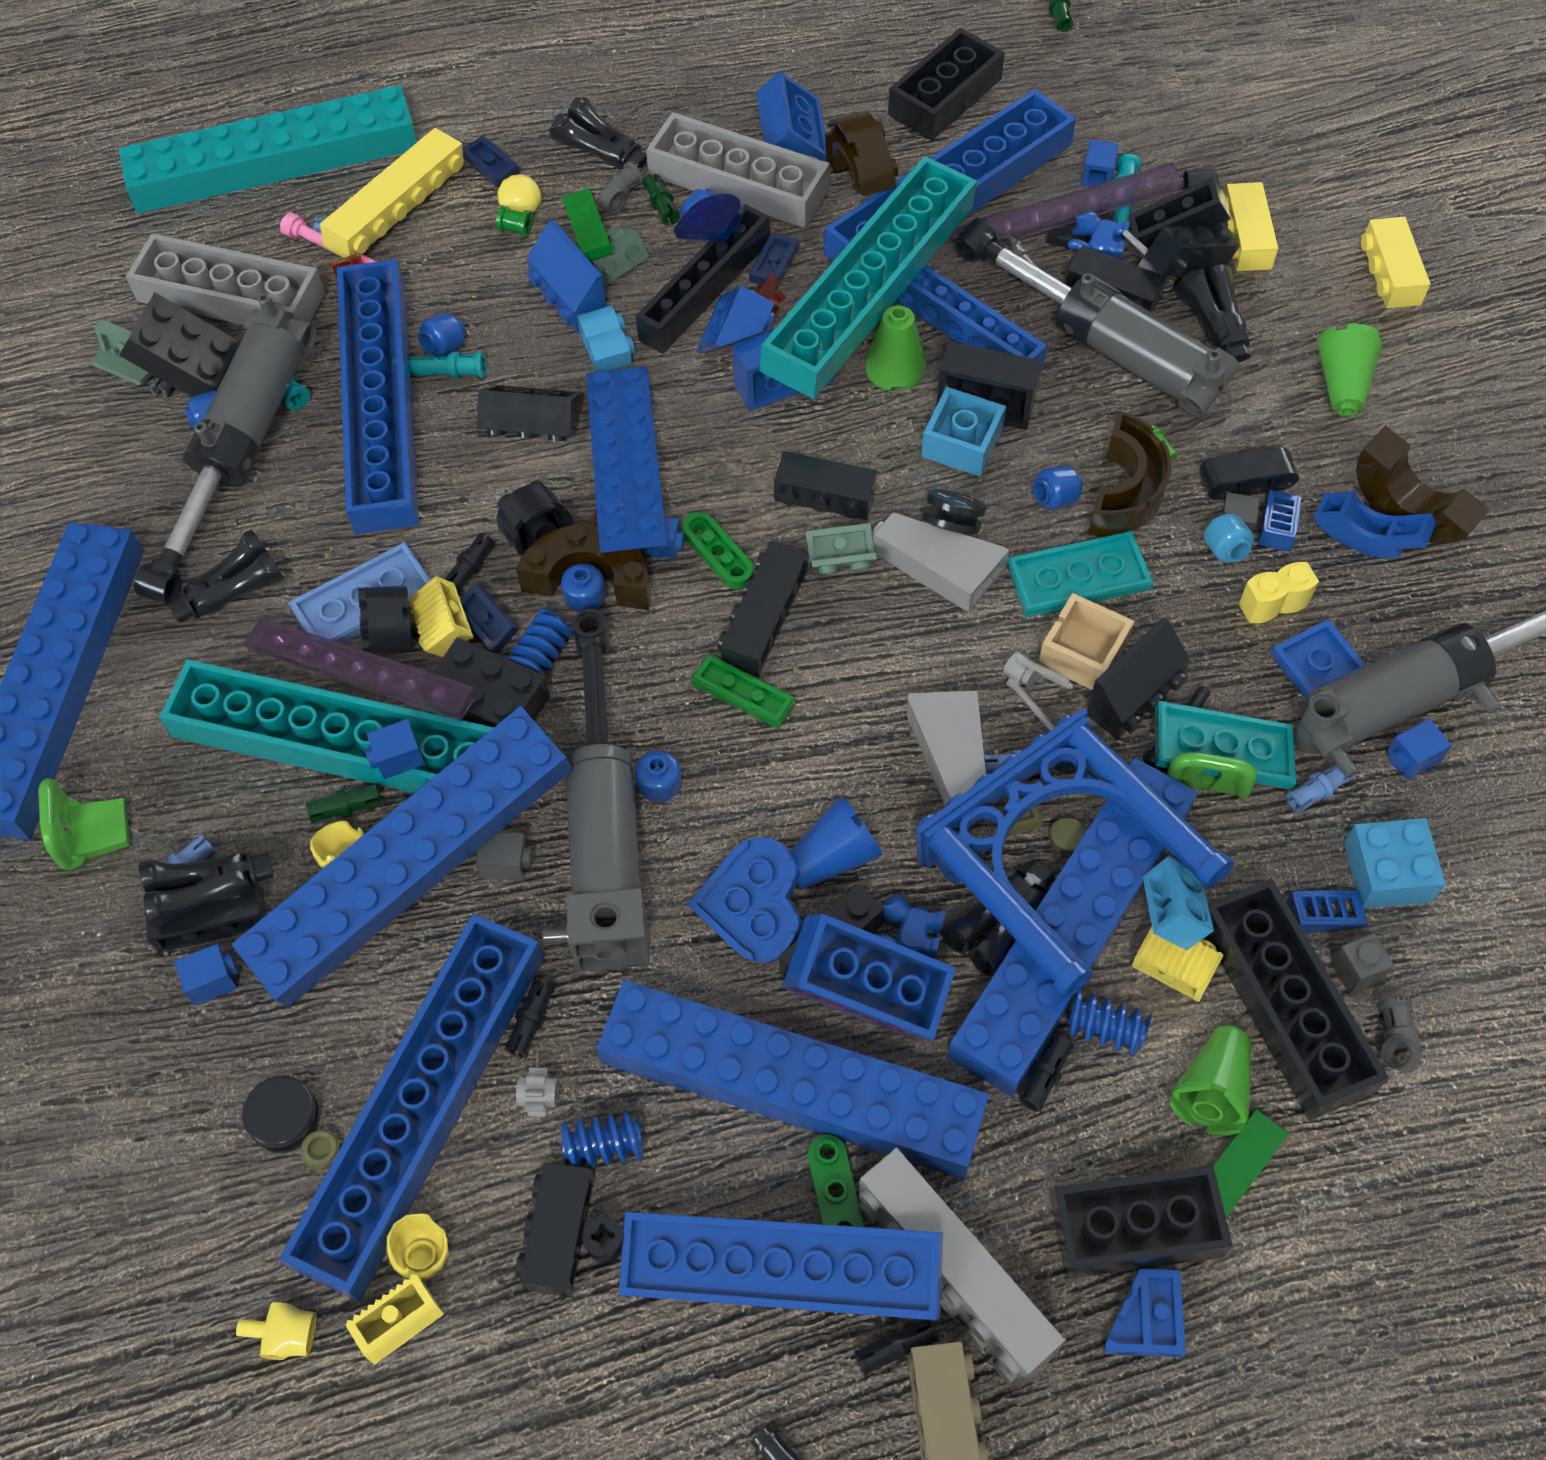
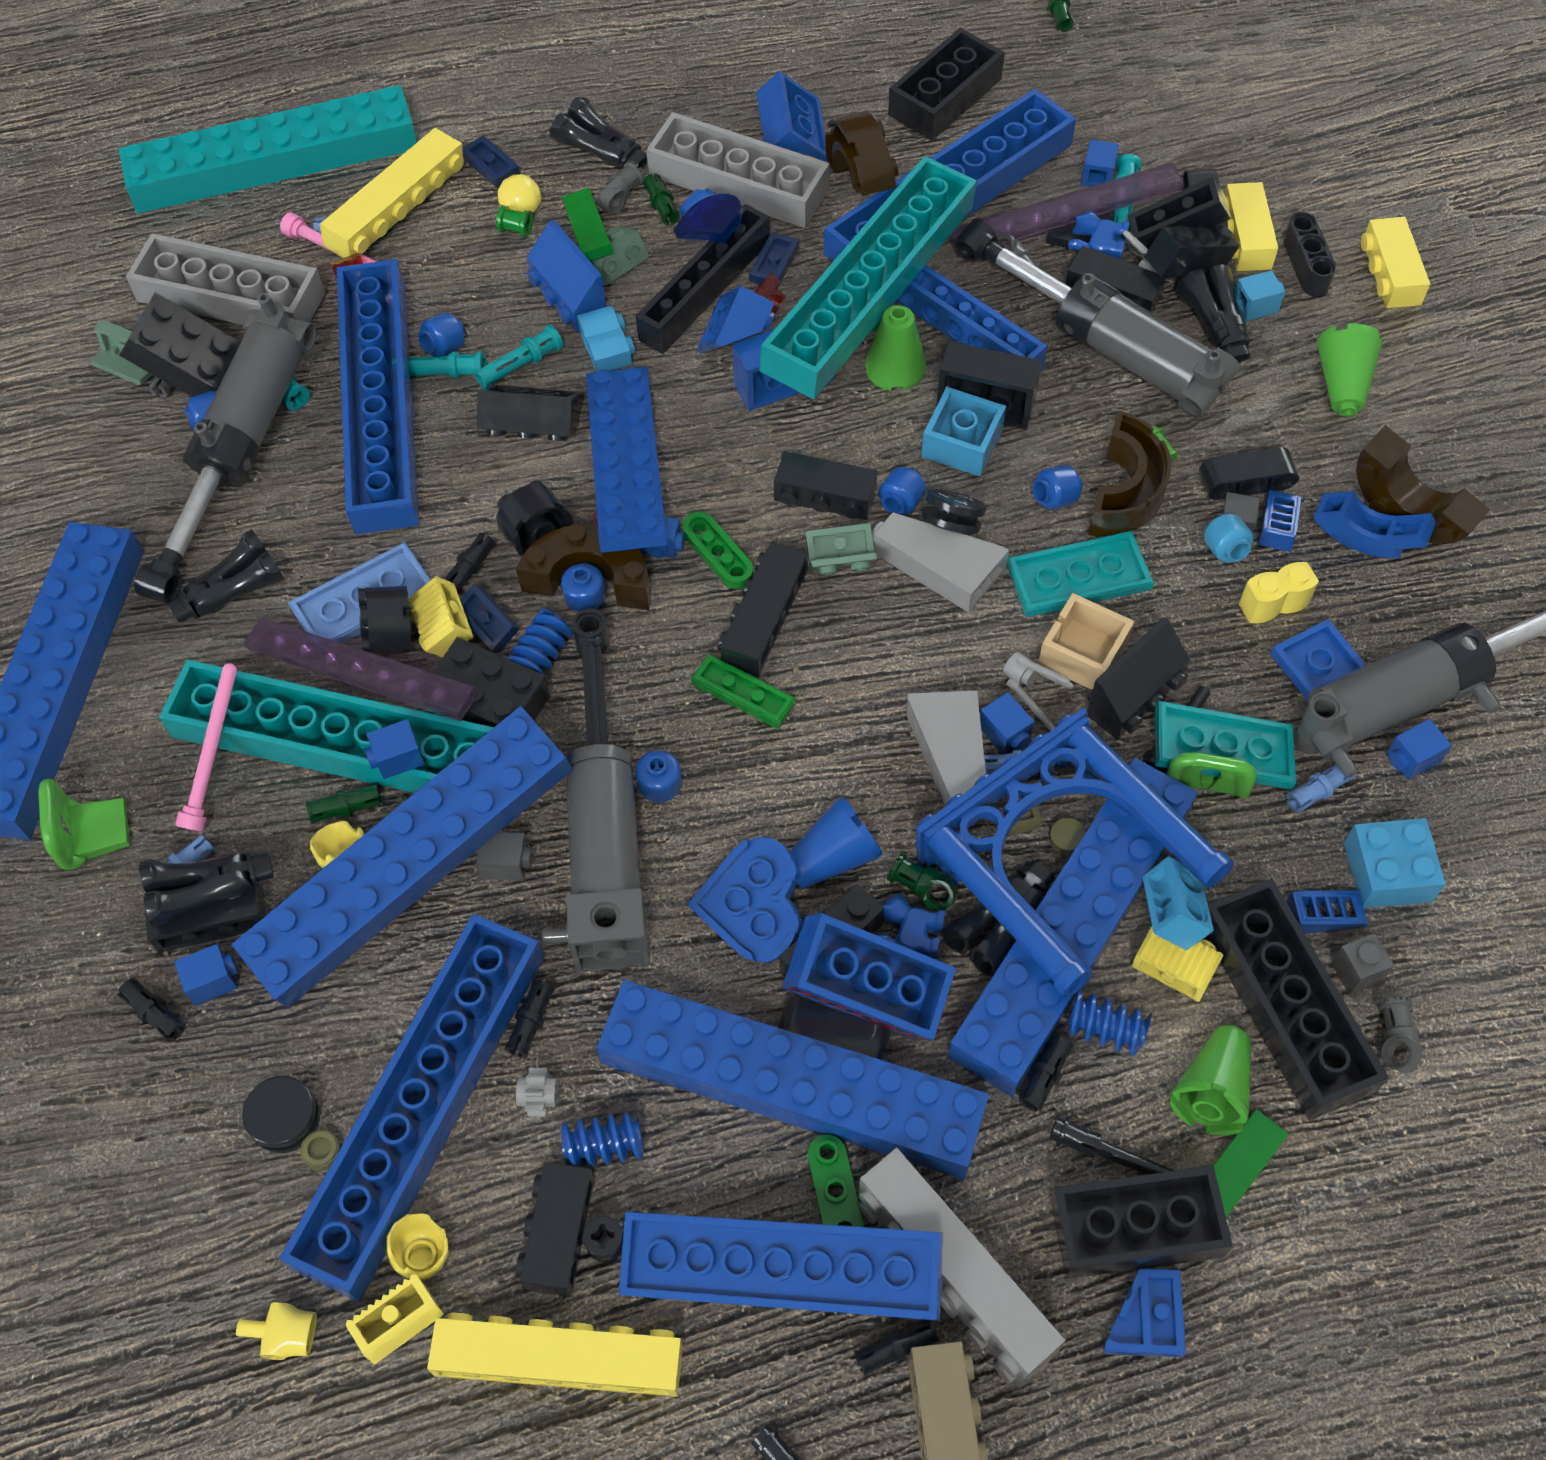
none -> black pin [117,978,186,1042]
none -> bright pink piece [175,663,237,831]
none -> light yellow brick [427,1313,683,1397]
none -> teal pin [474,324,563,388]
none -> black beam [777,998,891,1060]
none -> blue head [879,467,926,515]
none -> dark green connector [887,852,959,912]
none -> blue brick [980,692,1034,754]
none -> black pin [1049,1116,1174,1175]
none -> dark azure brick [1235,270,1285,322]
none -> black beam [1283,212,1336,297]

